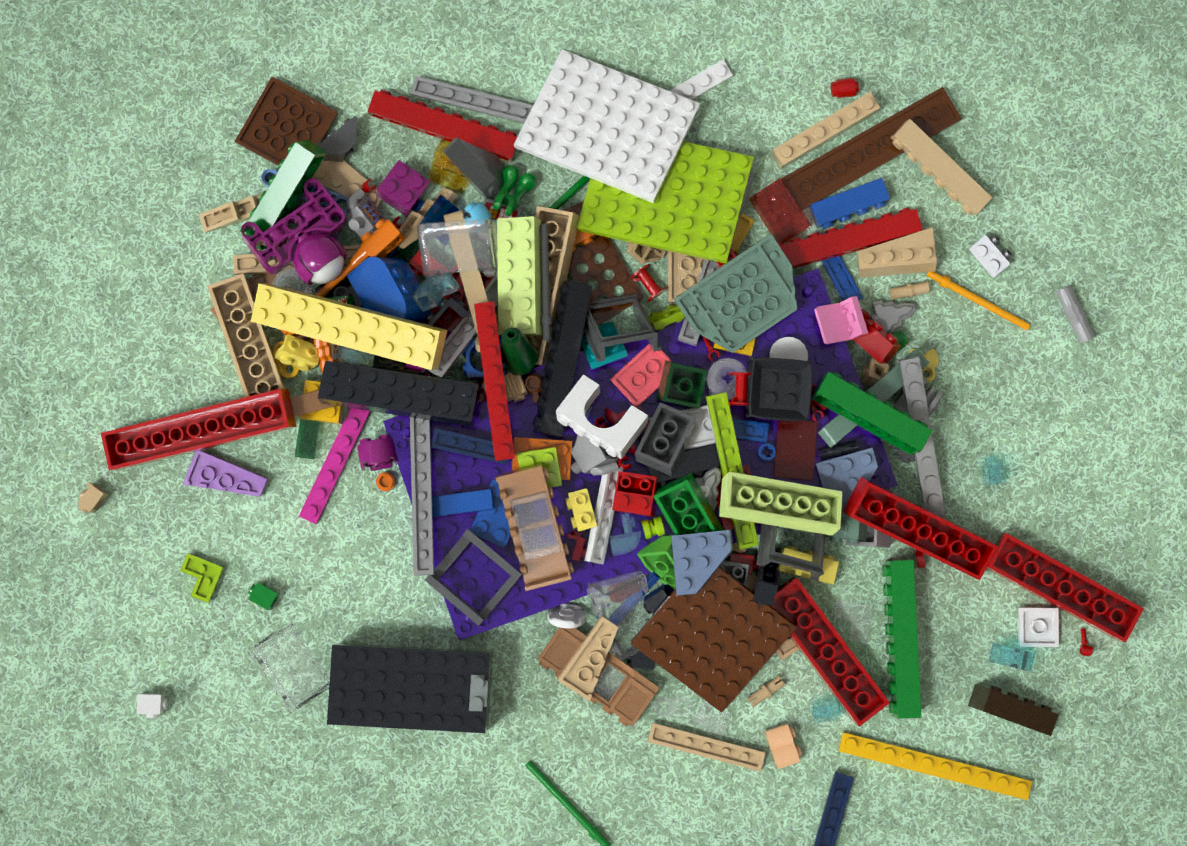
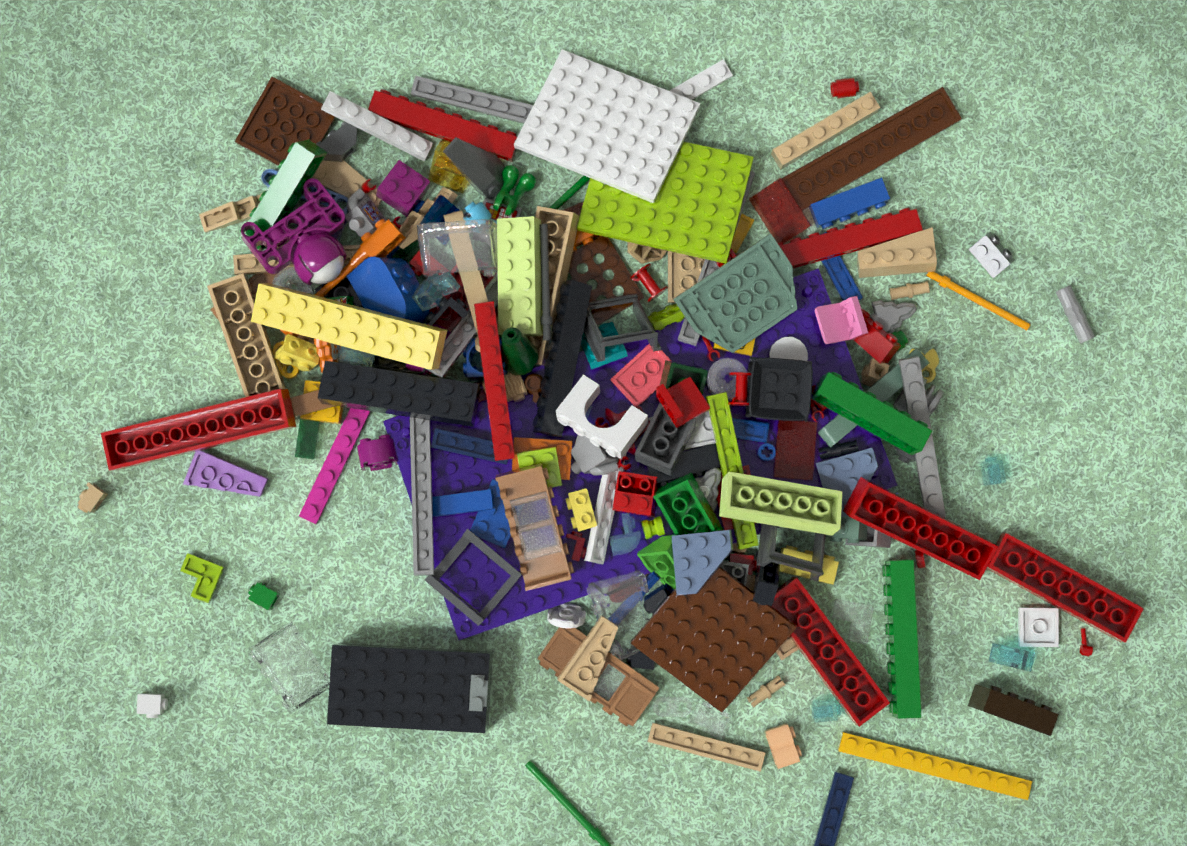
orange plate [376,472,395,491] -> none
tan brick [890,119,992,216] -> none
none -> white plate [321,91,433,161]
none -> red bracket [656,377,710,428]

